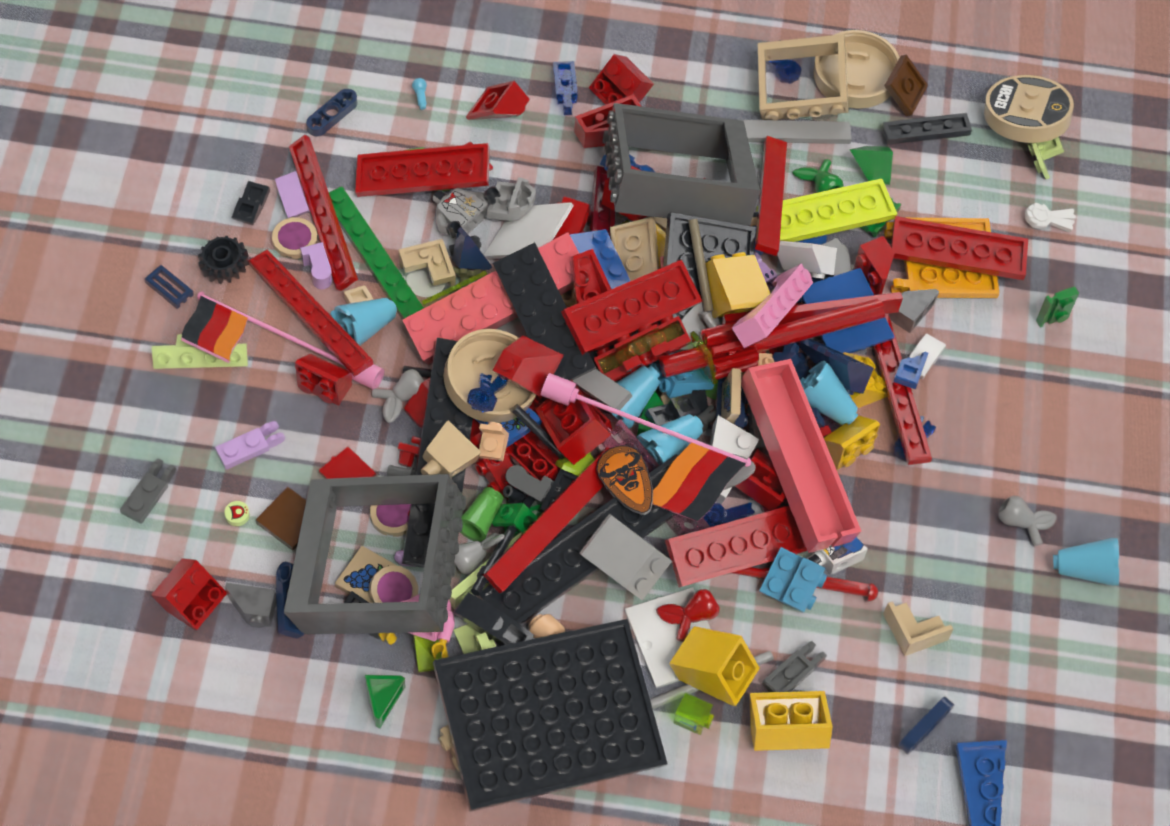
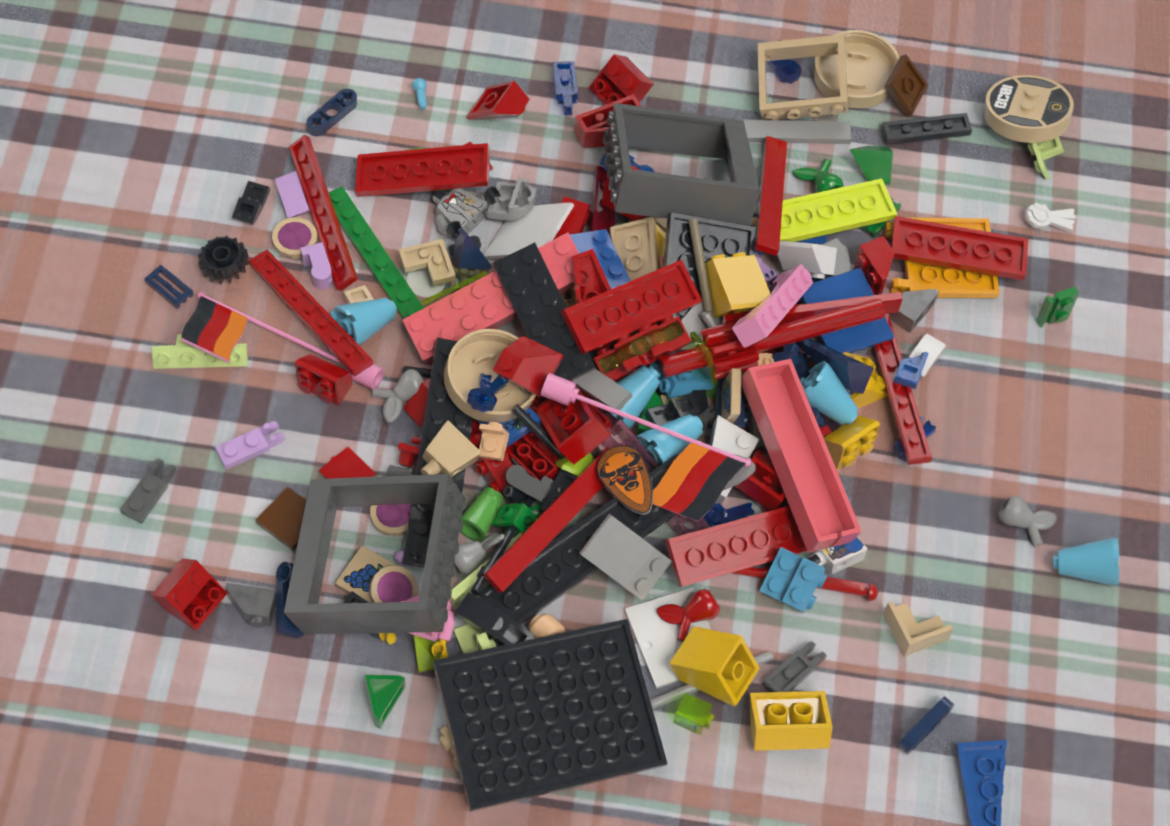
yellowish green tile [225,501,250,526] -> none

